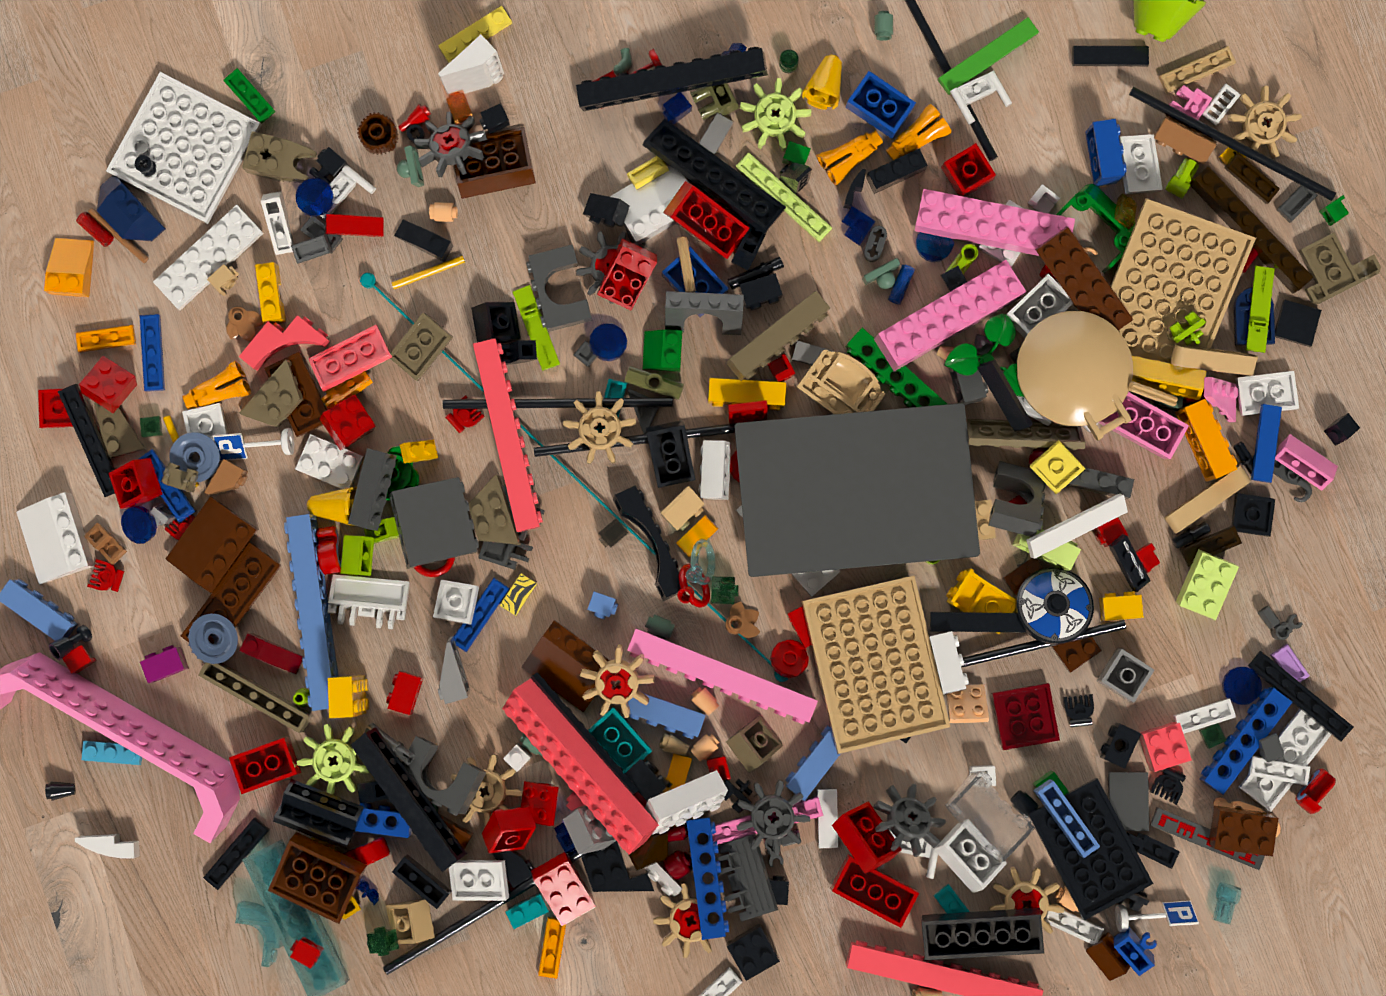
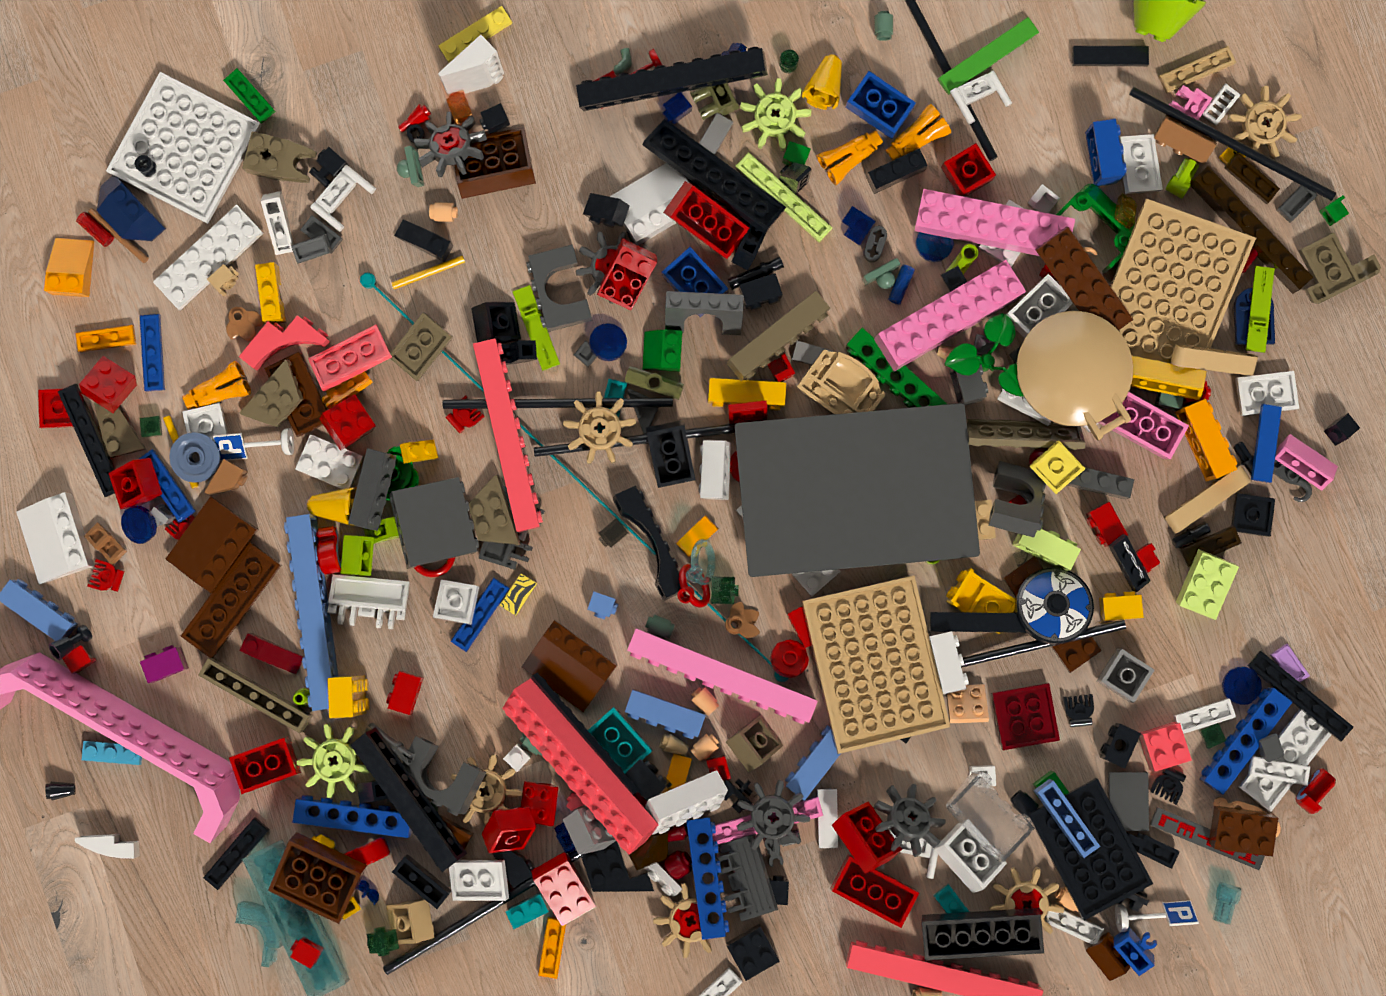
dark tan piece [162,463,199,492] -> none
sand blue gear [187,614,238,664] -> none
black slope [273,779,364,850] -> none
clear blue tile [296,178,334,217] -> none
red tile [325,214,384,237] -> none
reddish brown brick [357,112,399,155] -> none
light grey slope [438,636,470,704] -> none
tan gear [580,644,655,718] -> none
light yellow tile [627,156,669,190] -> none
tan slope [661,486,705,531] -> none
tan axle [677,237,696,292] -> none
black slope [843,169,866,209] -> none
black tile [977,359,1033,432] -> none
white tile [1026,494,1128,559] -> none
tan axle [1128,381,1178,407] -> none
lime hips [1169,311,1206,346] -> none
bright pink wing [1204,377,1238,422] -> none
dark grey bar [1258,606,1303,640] -> none
black tile [1275,300,1322,347] -> none

